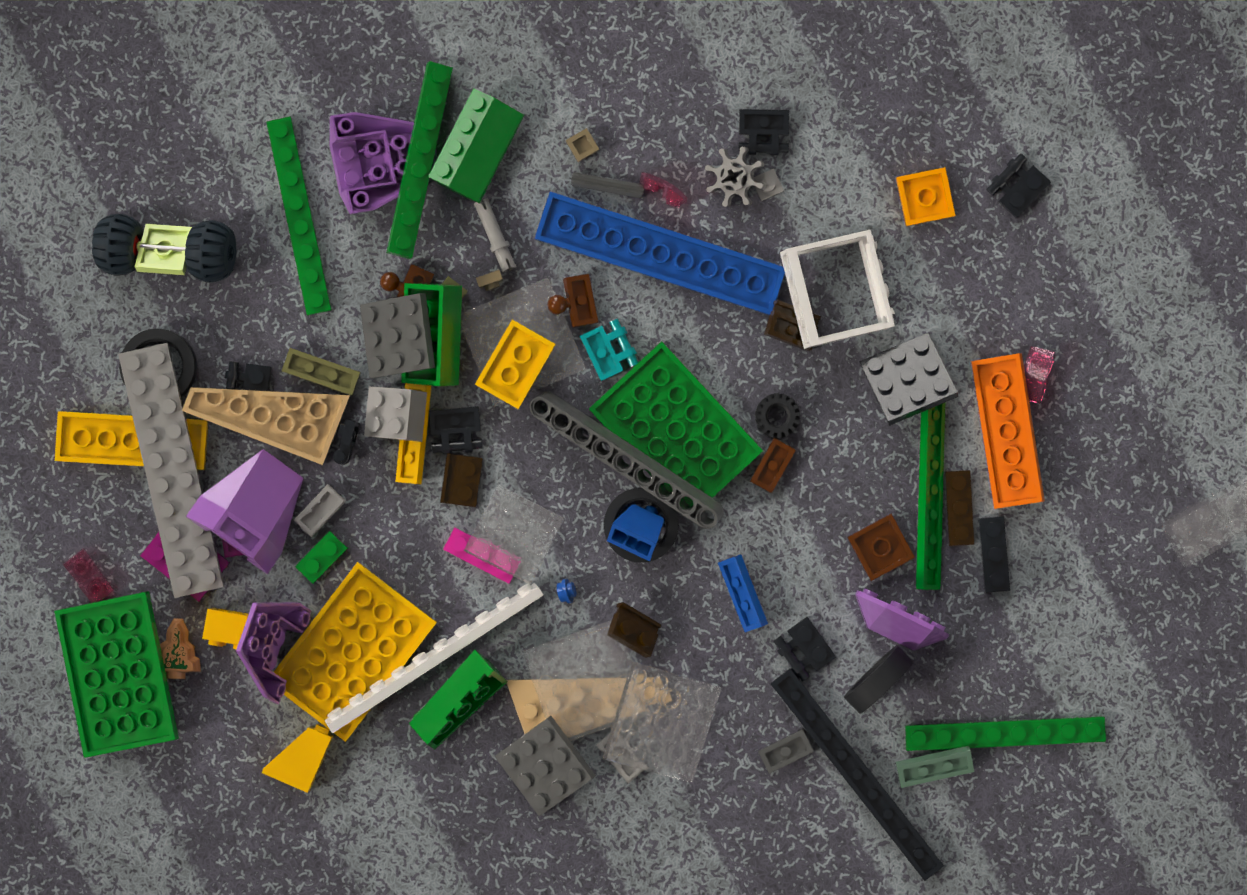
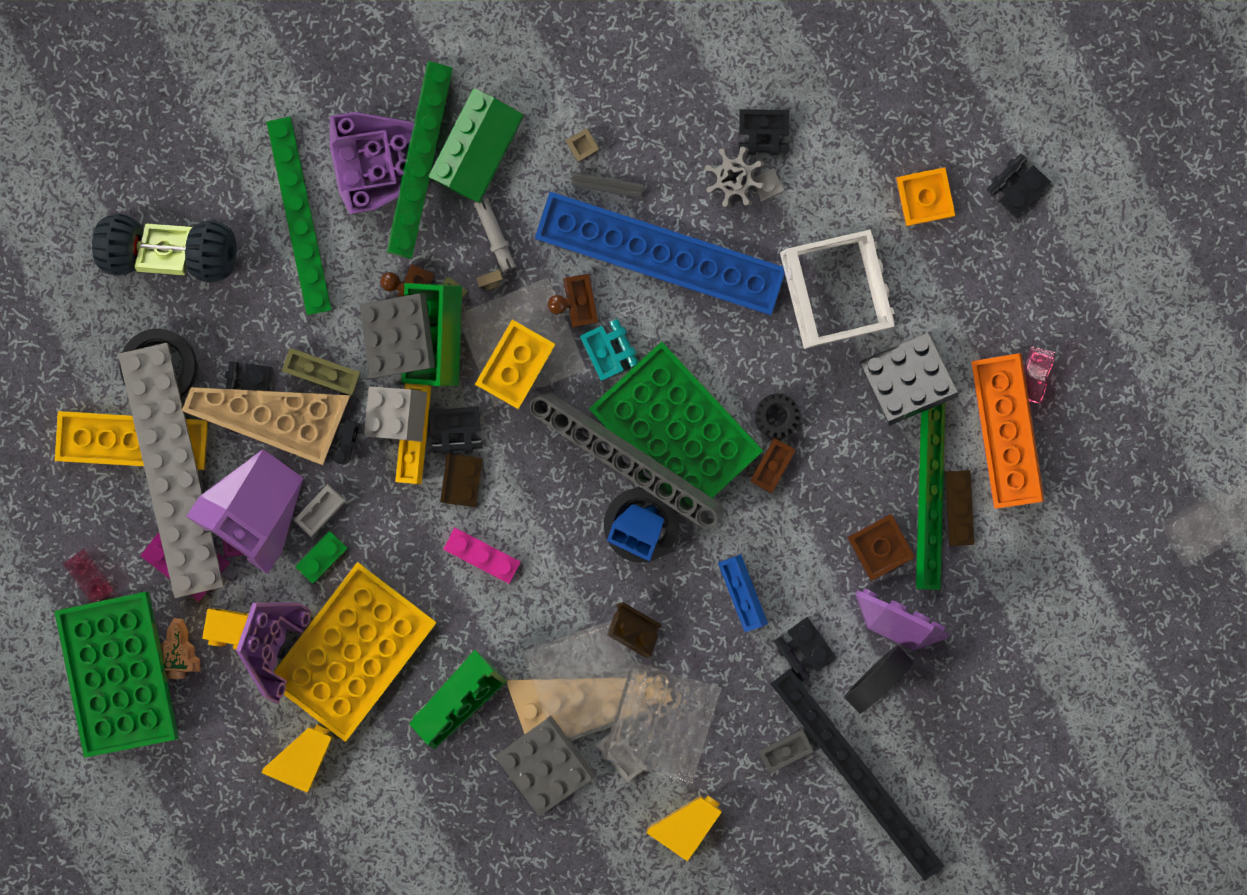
white plate [325,583,543,733] -> none
clear plate [464,485,565,585] -> none
blue plate [557,579,577,604] -> none
clear pink slope [640,172,687,207] -> none
dark brown plate [764,300,821,351] -> none
sand green plate [896,746,974,788] -> none
green plate [905,716,1106,751] -> none
black plate [978,516,1010,593] -> none
none -> yellow slope [646,795,722,862]

